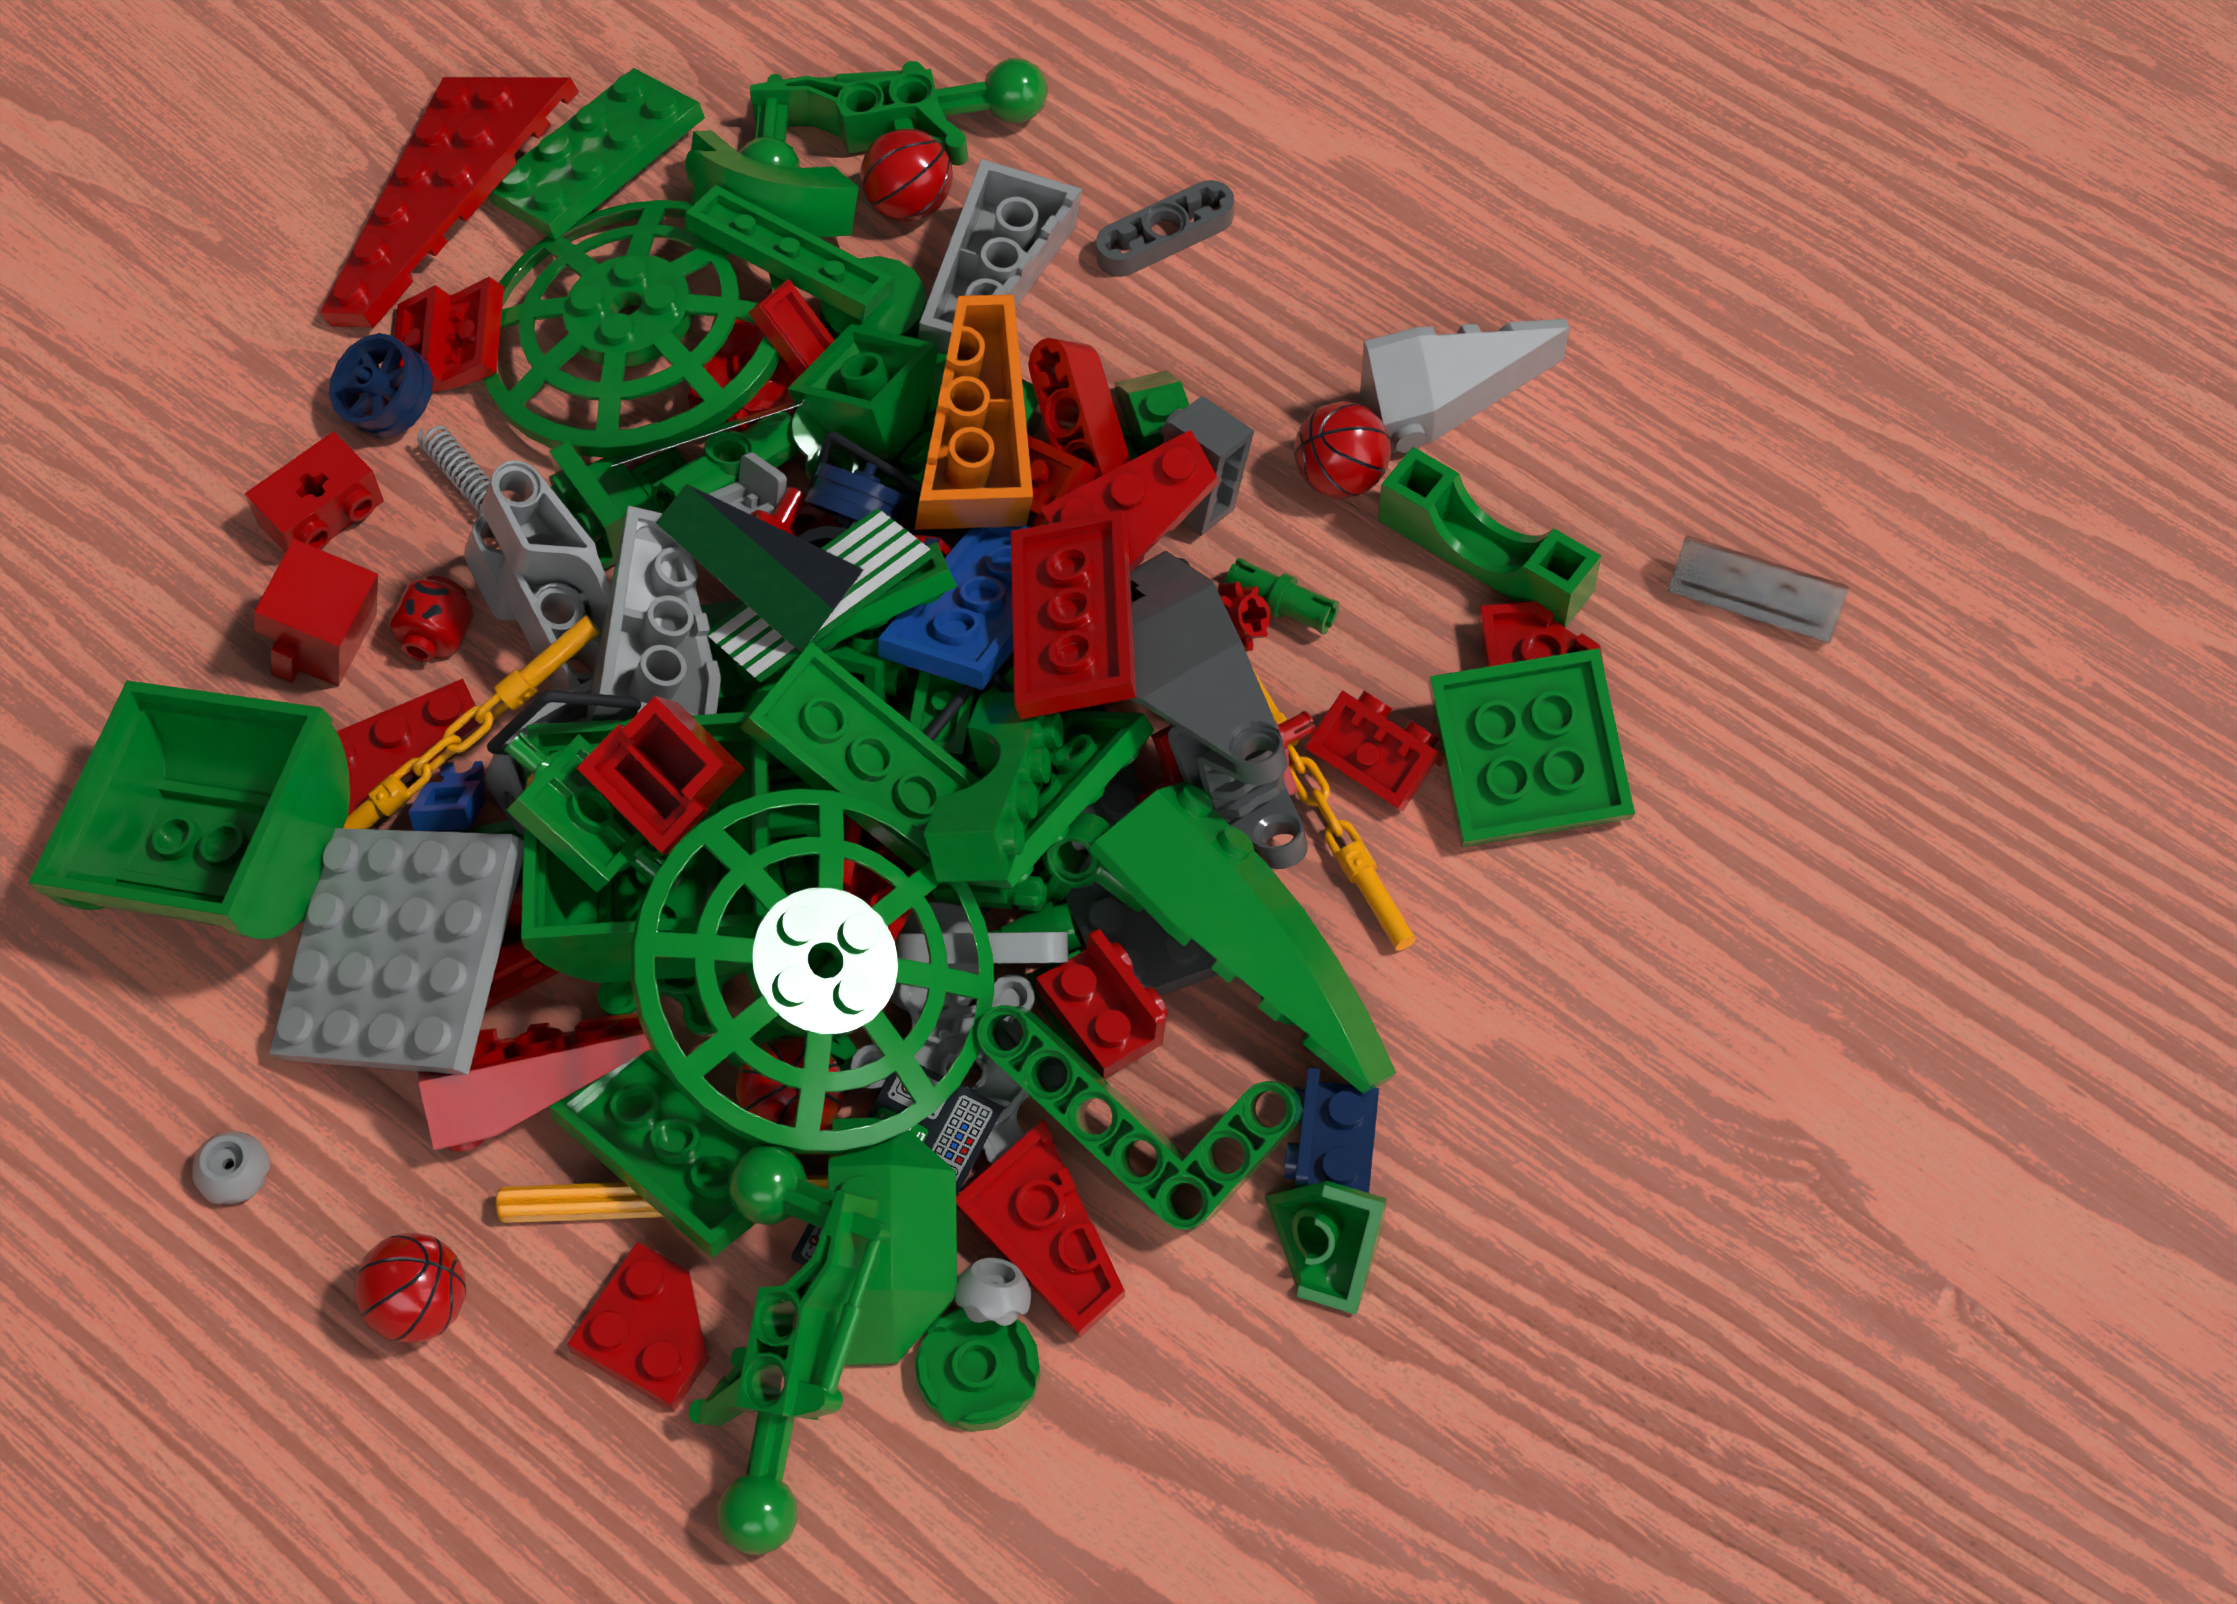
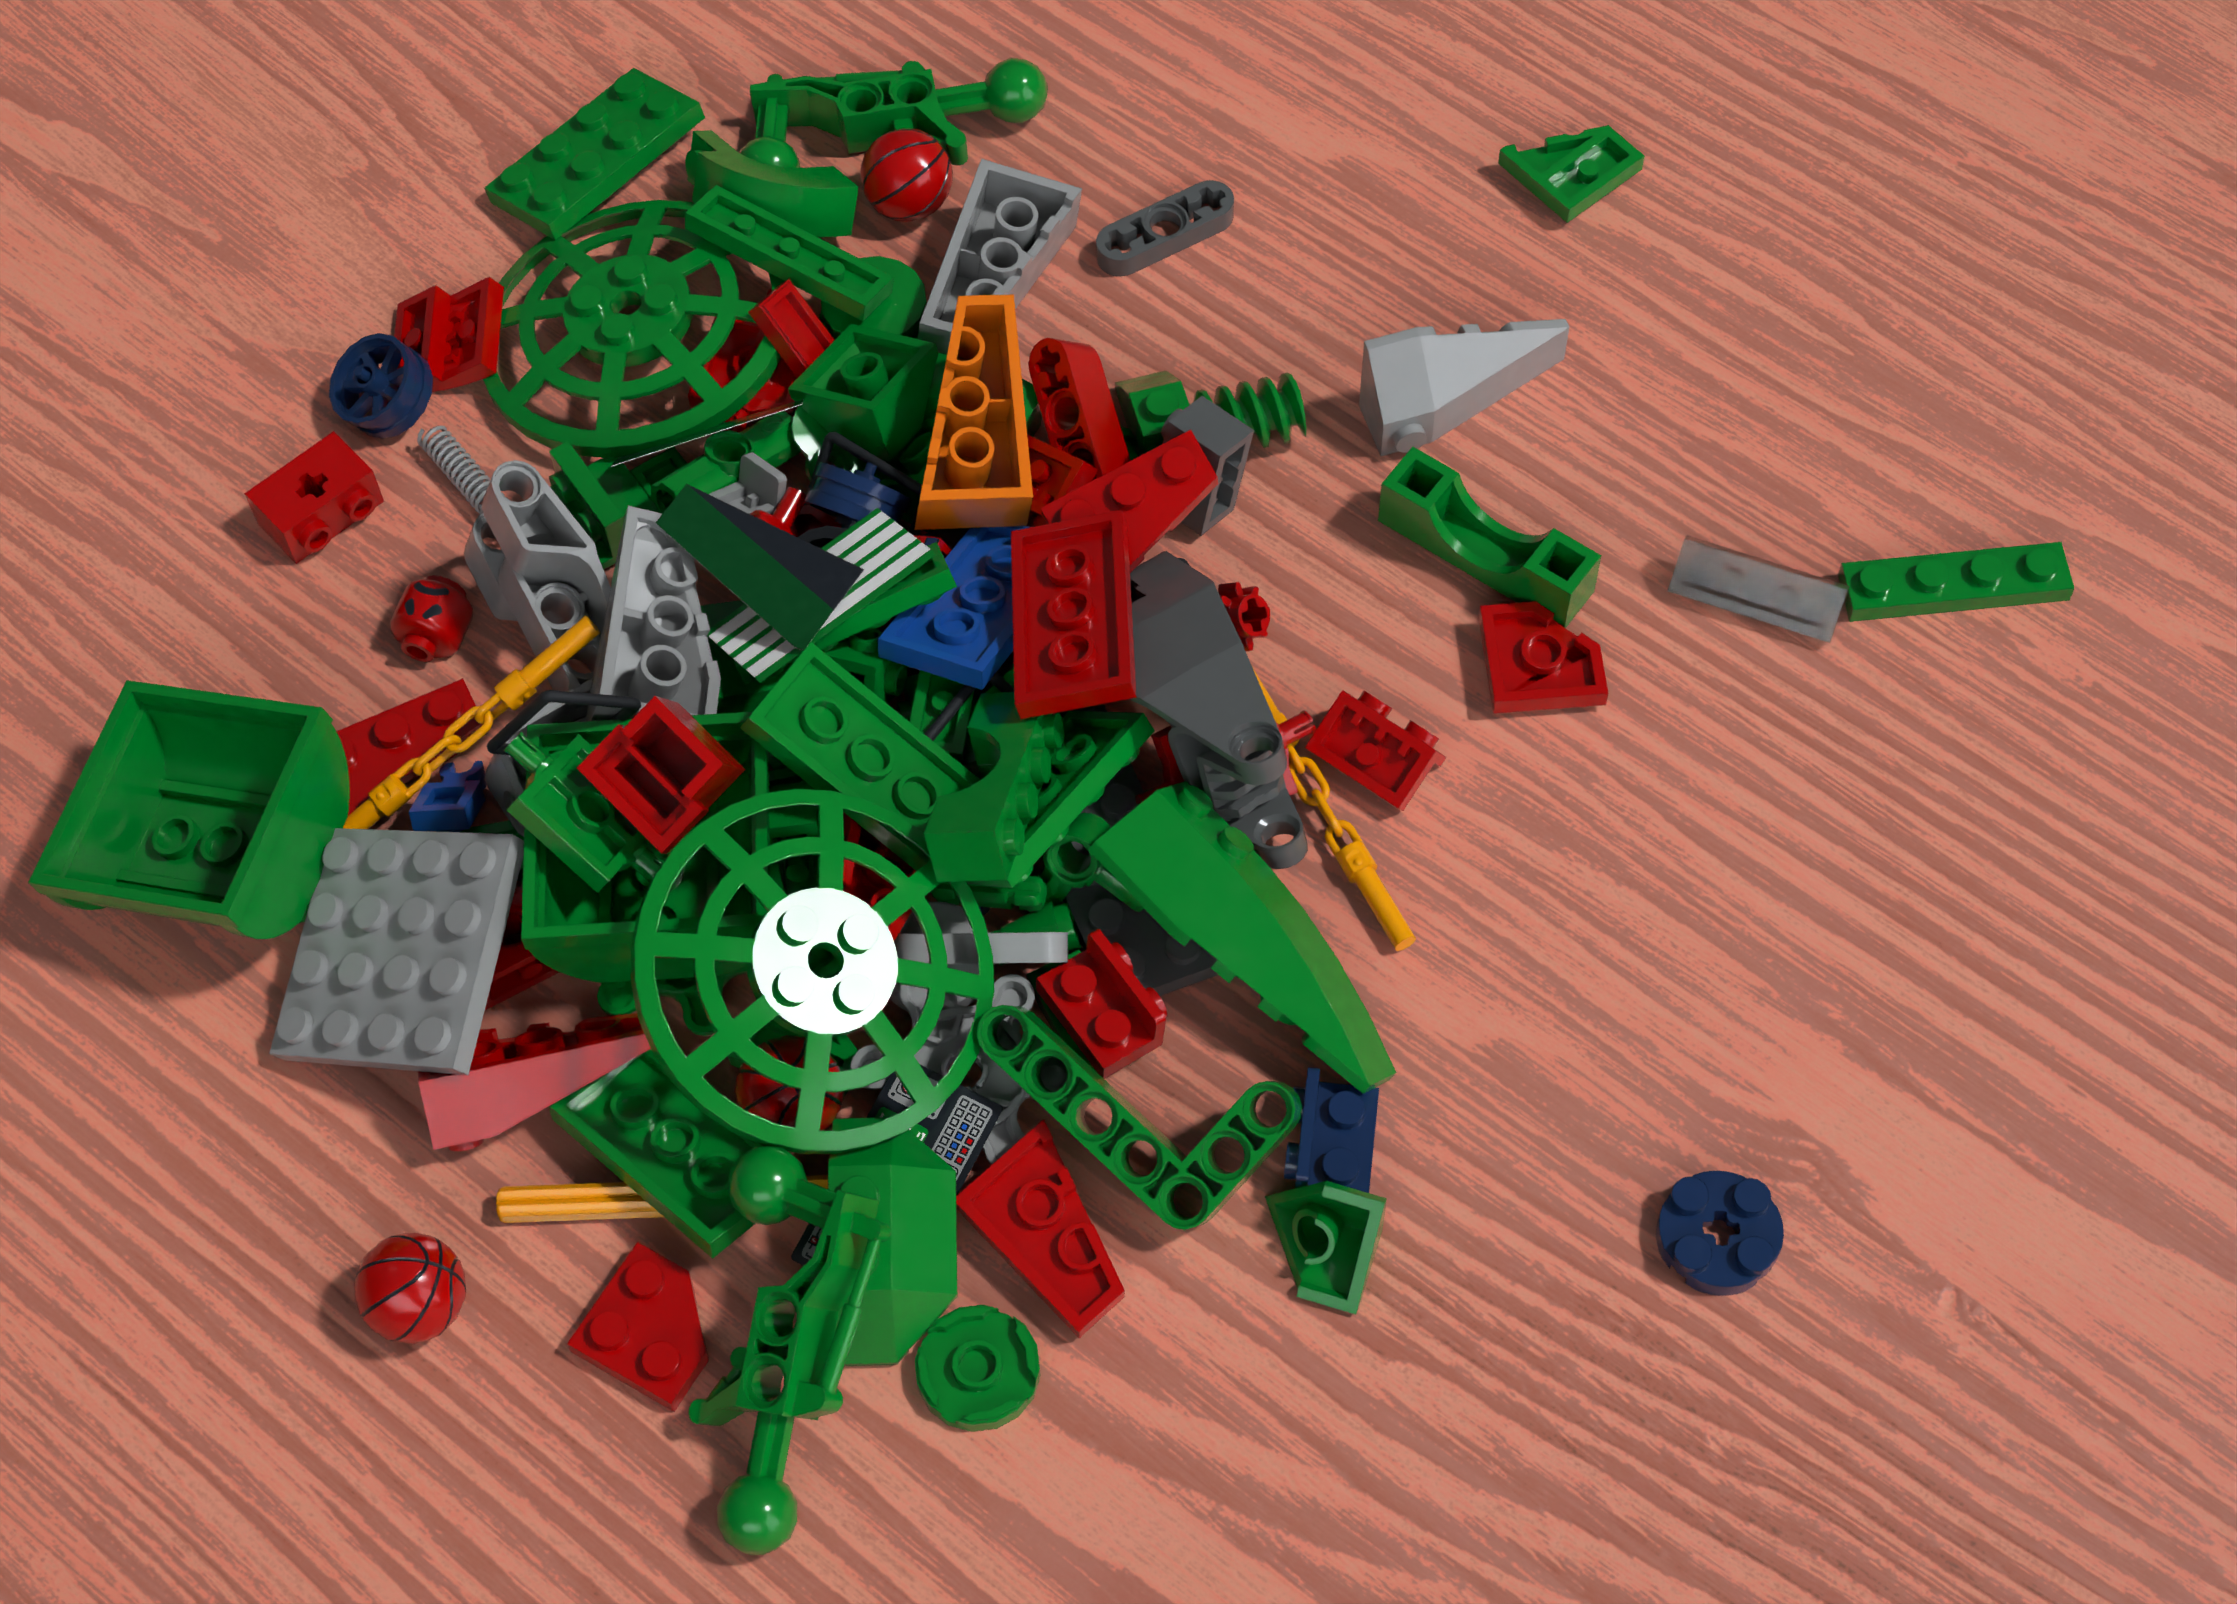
light grey plate [192,1131,270,1204] -> none
red plate [254,539,378,687] -> none
red wing [320,77,579,328] -> none
light grey plate [955,1258,1031,1326] -> none
green pin [1225,557,1339,635] -> none
red piece [1294,401,1391,499] -> none
green plate [1428,648,1635,848] -> none
none -> green piece [1189,373,1306,448]
none -> green wing [1498,125,1645,223]
none -> dark blue plate [1656,1171,1784,1296]
none -> green plate [1838,542,2075,622]

